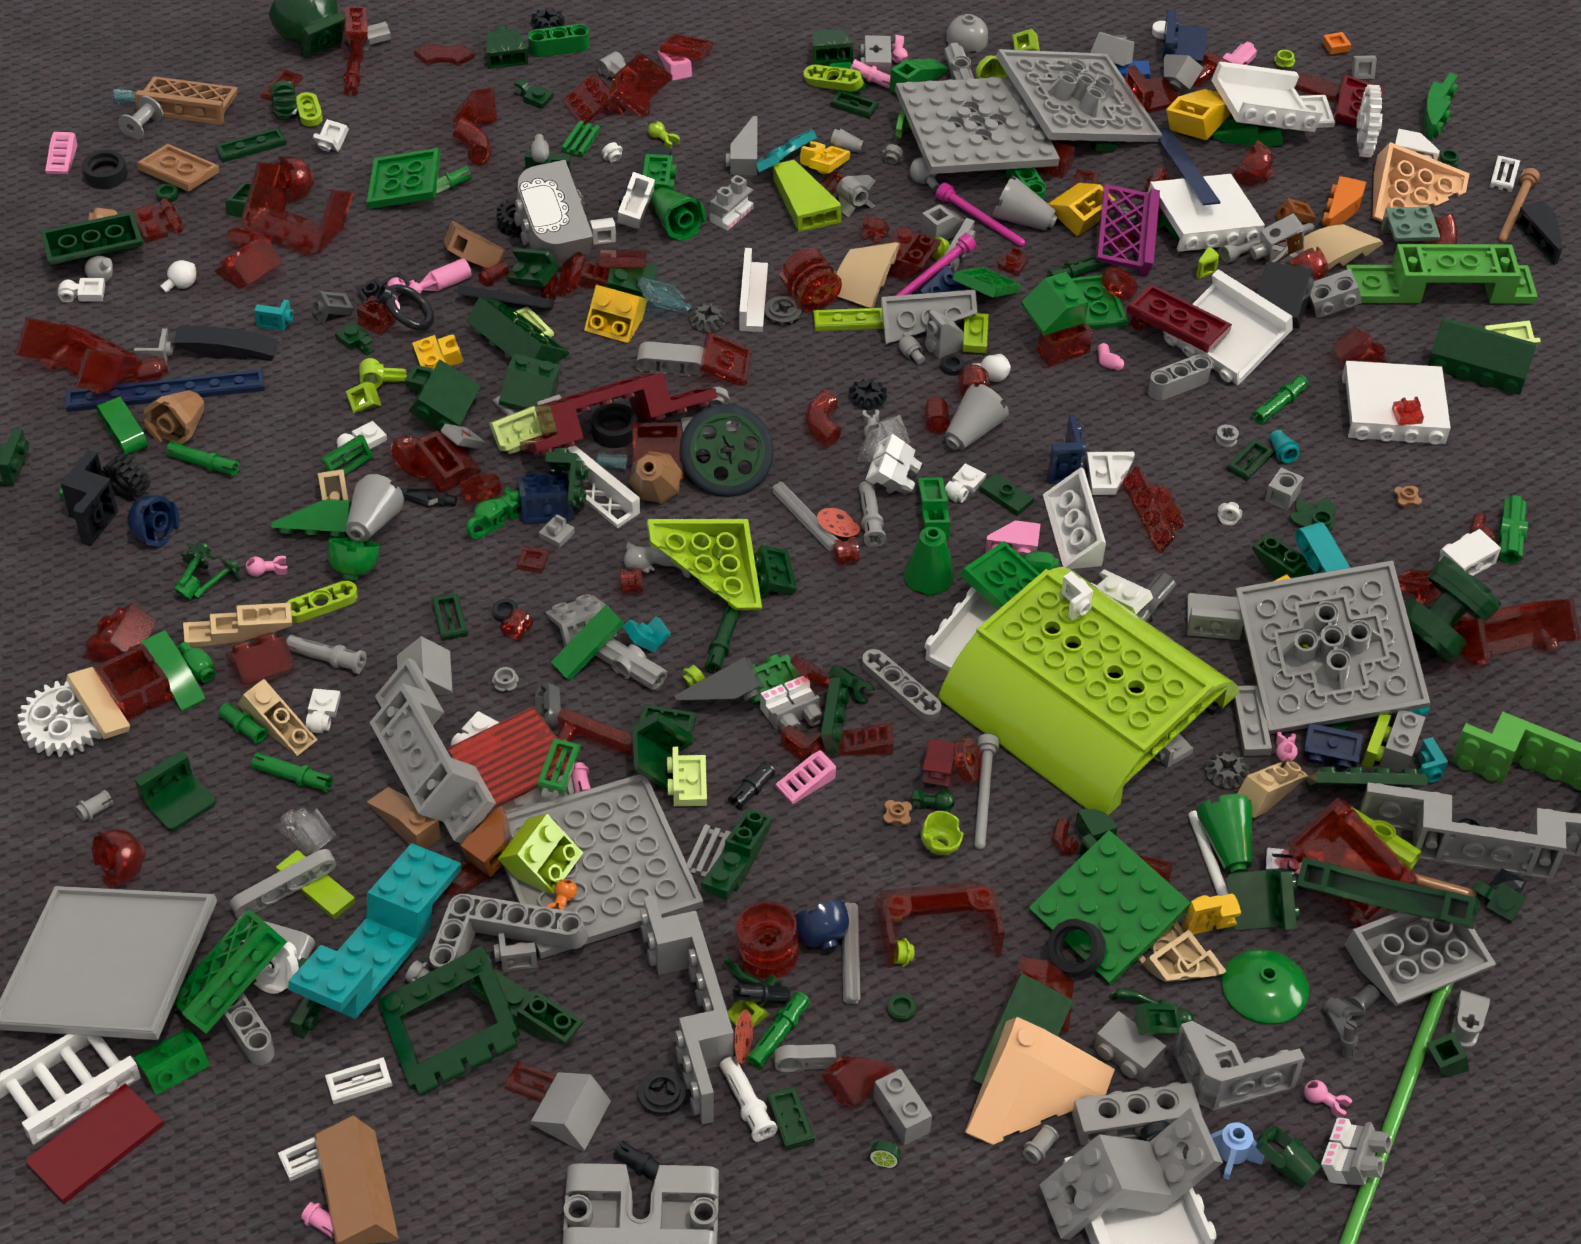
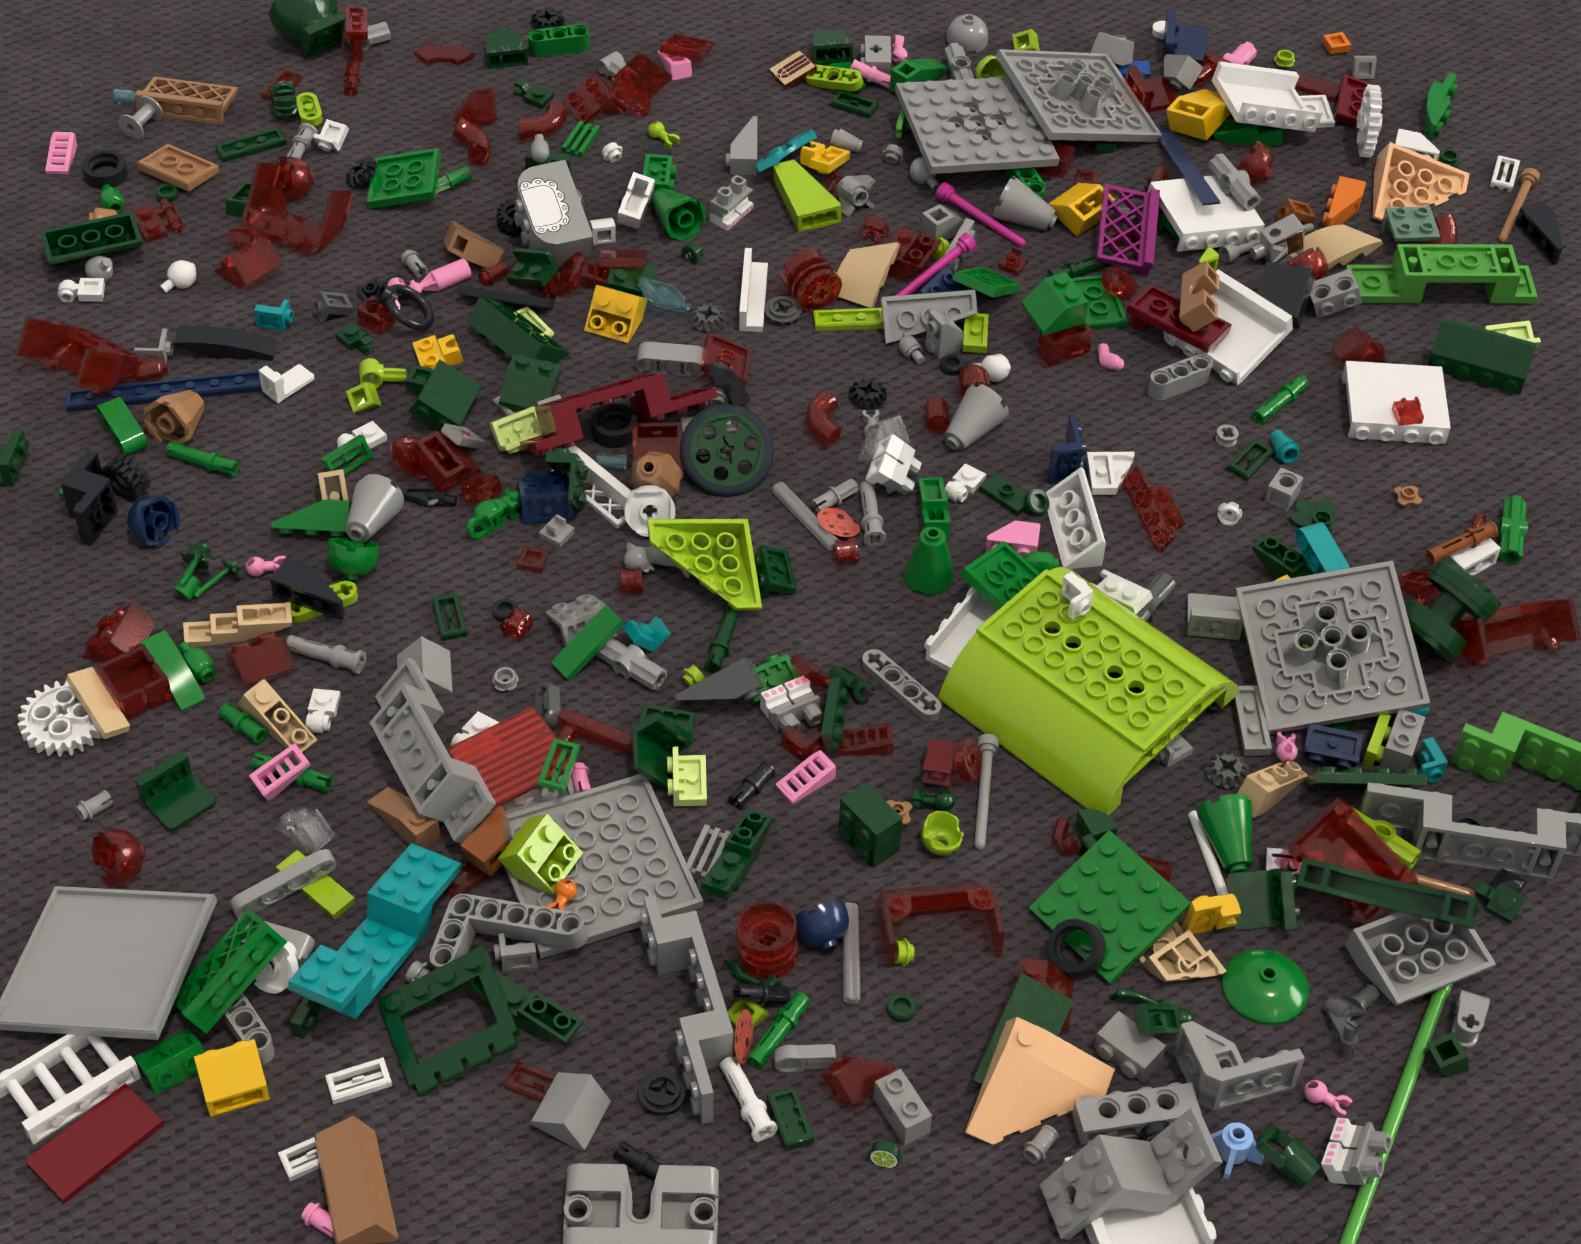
none -> green plant [100,184,124,213]
none -> yellow slope [194,1039,270,1117]
none -> bright pink slope [249,743,311,802]
none -> white bracket [258,364,315,403]
none -> black slope [270,558,345,620]
none -> light grey pin [278,123,318,179]
none -> black gear [346,156,377,187]
none -> light grey pin [401,250,428,278]
none -> clear red cylinder [519,101,568,140]
none -> white plate [624,485,675,537]
none -> dark green axle [681,241,704,264]
none -> black slope [708,361,751,406]
none -> piece [769,50,817,88]
none -> light grey axle [811,479,859,513]
none -> dark green brick [838,782,903,868]
none -> dark green tile [1023,489,1049,515]
none -> medium nougat arch [1179,261,1220,332]
none -> light grey piece [1208,153,1261,211]
none -> dark orange pin [1425,521,1498,565]

